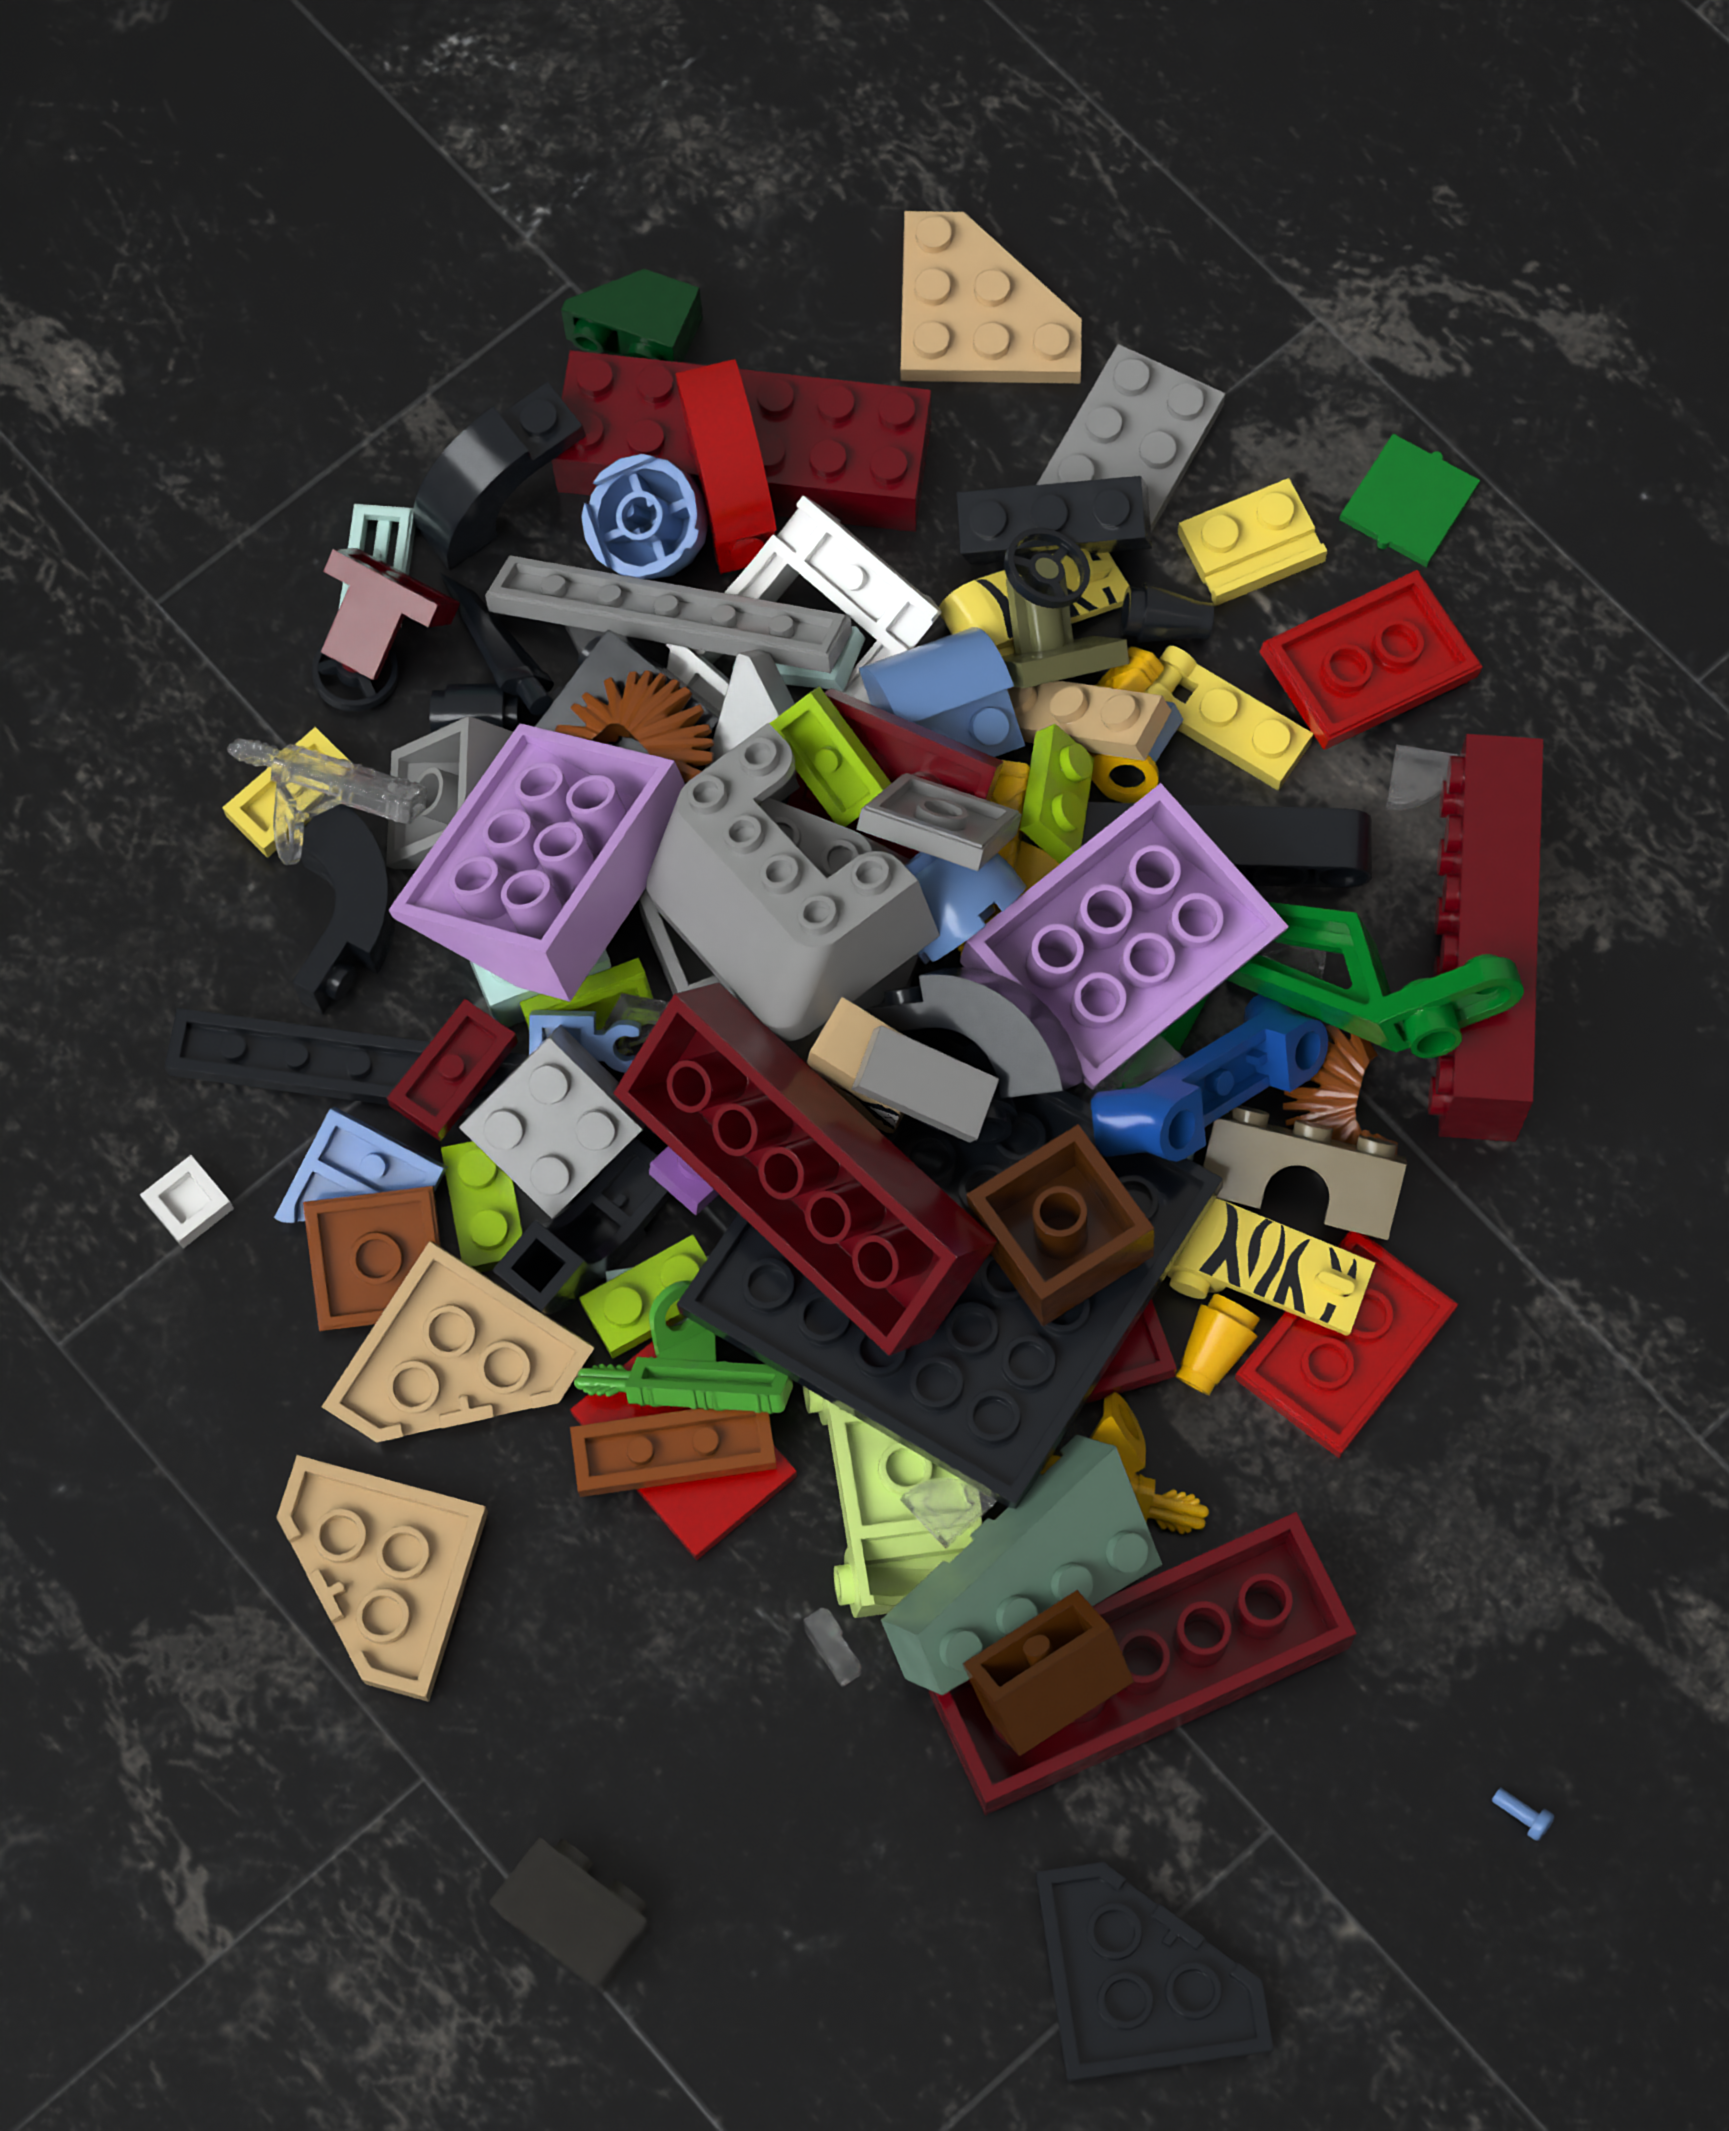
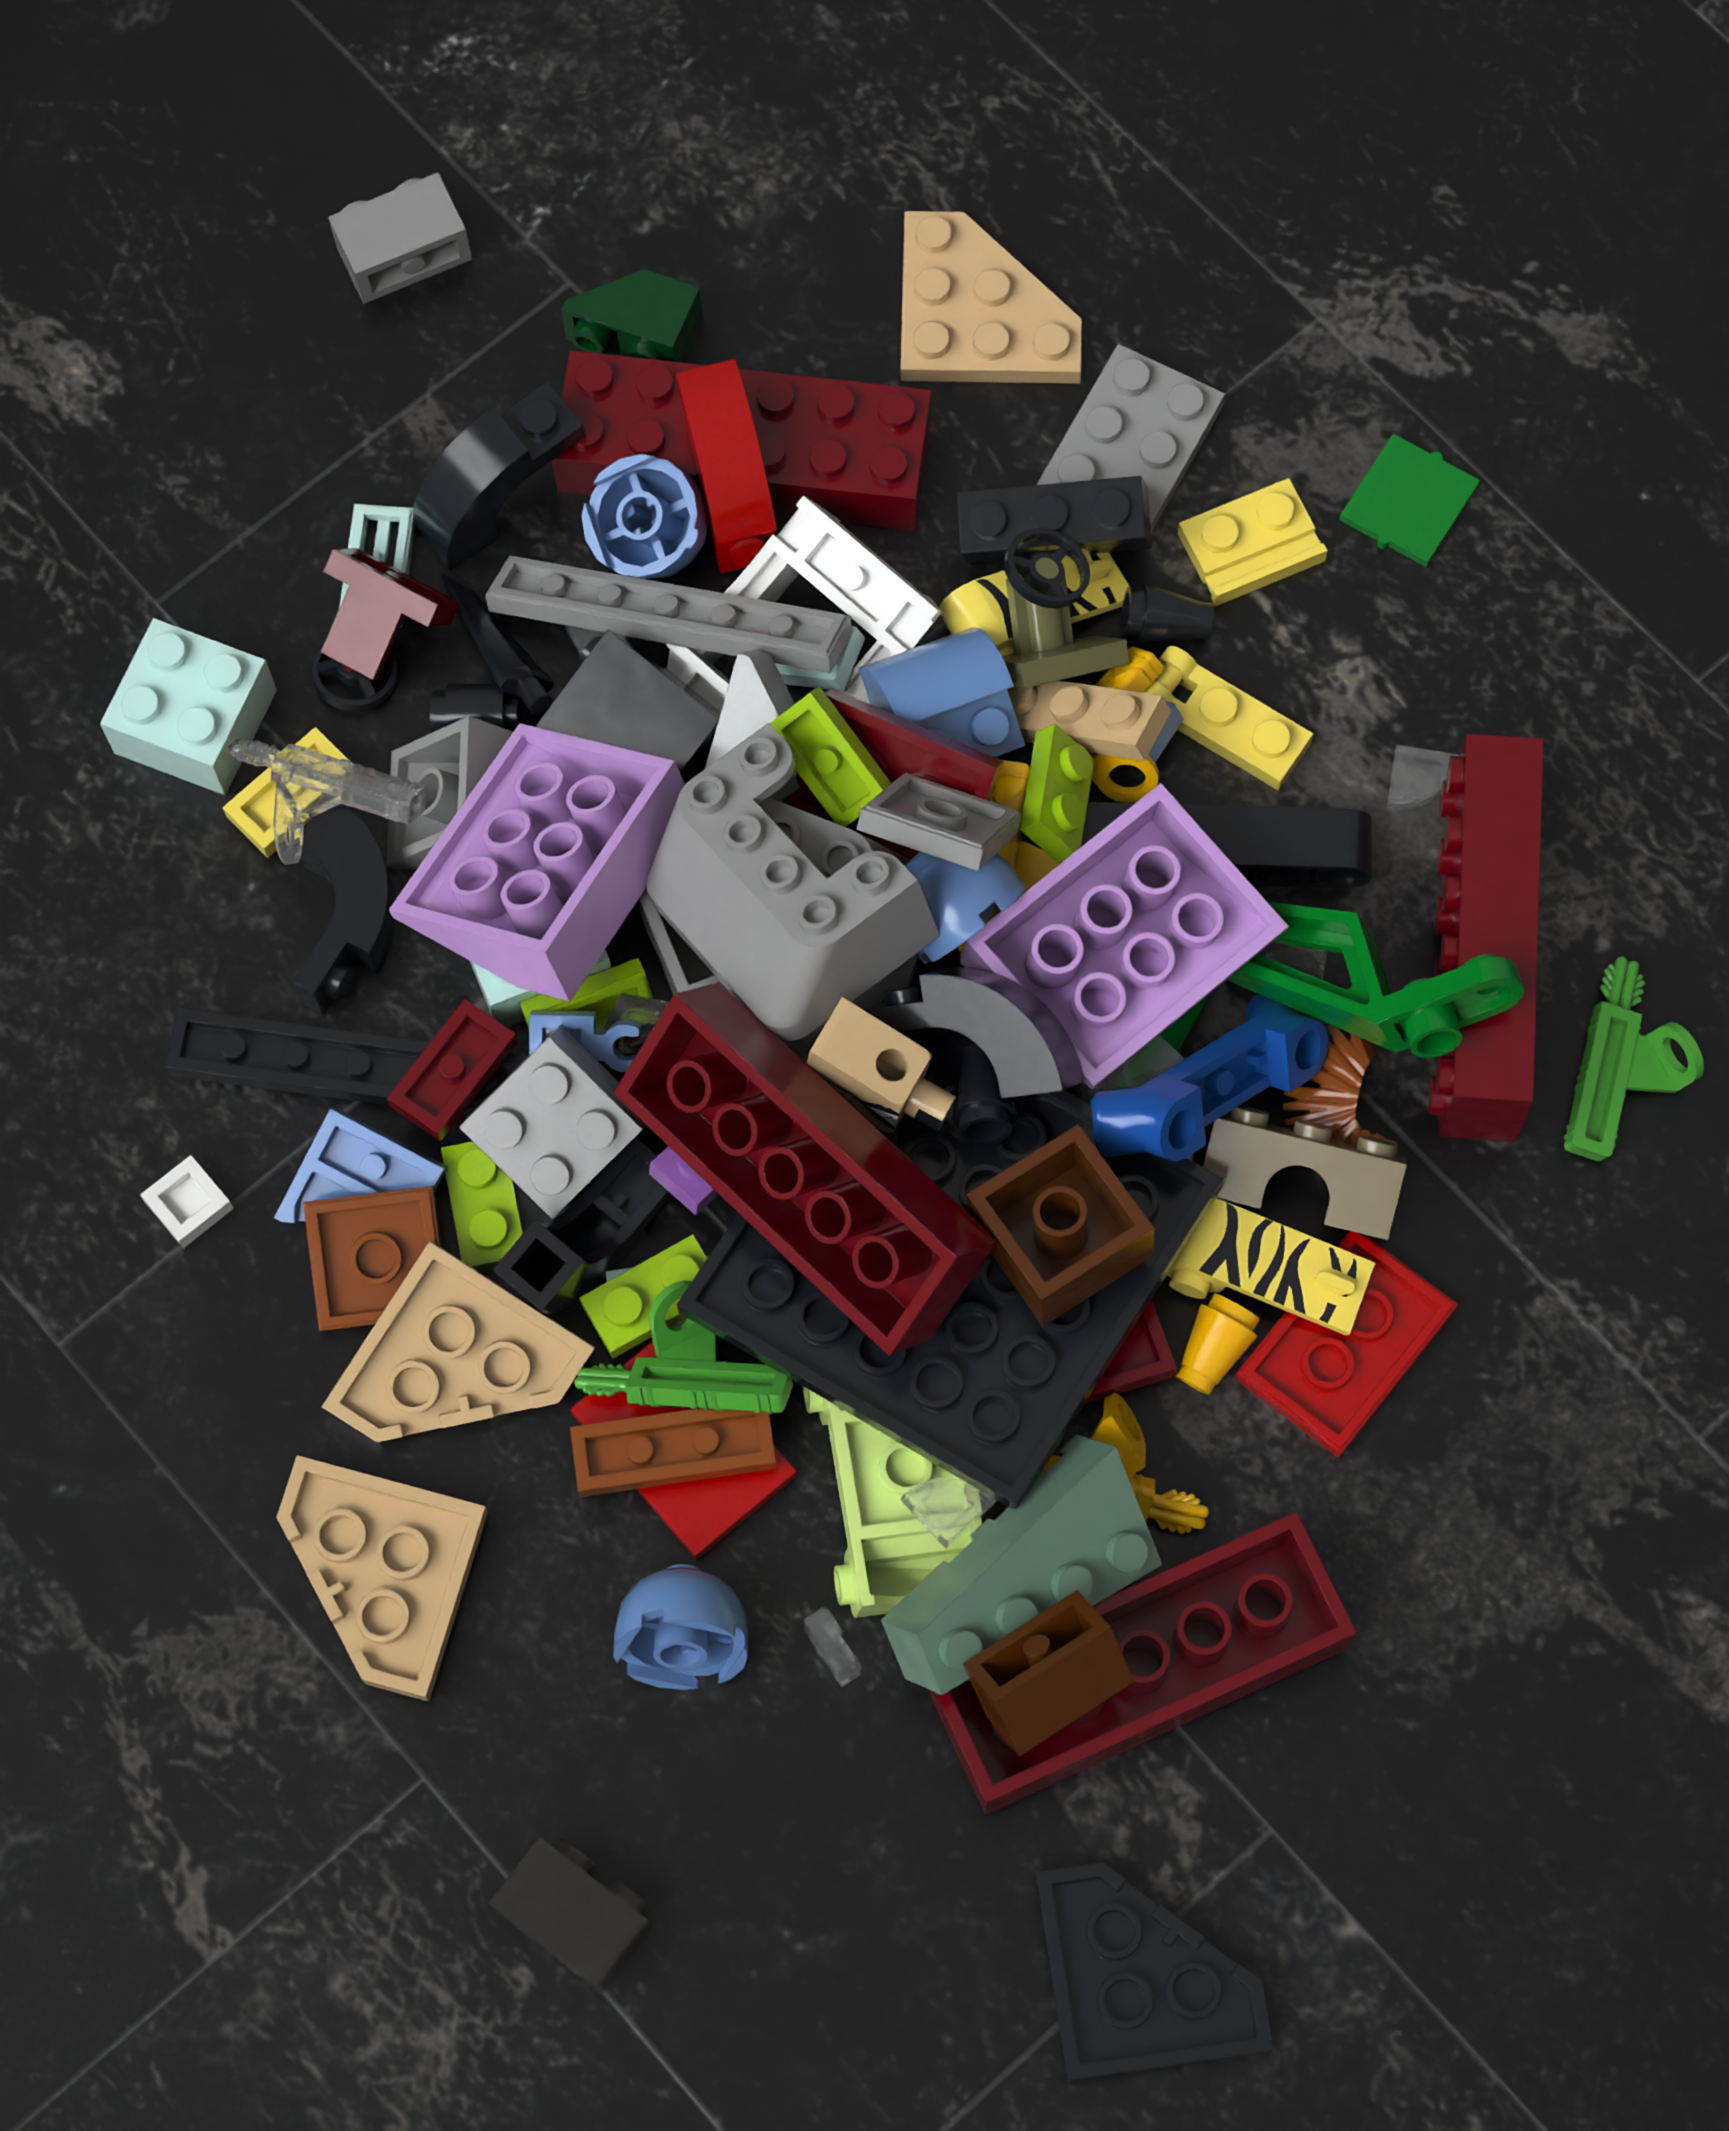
dark orange hair [555,670,714,782] -> none
light grey tile [851,1025,999,1143] -> none
red tile [1260,570,1483,750] -> none
medium blue piece [1492,1788,1554,1841] -> none
none -> light aqua brick [100,618,277,795]
none -> light grey brick [328,173,472,304]
none -> medium blue cylinder [613,1564,748,1690]
none -> bright green piece [1564,956,1704,1161]

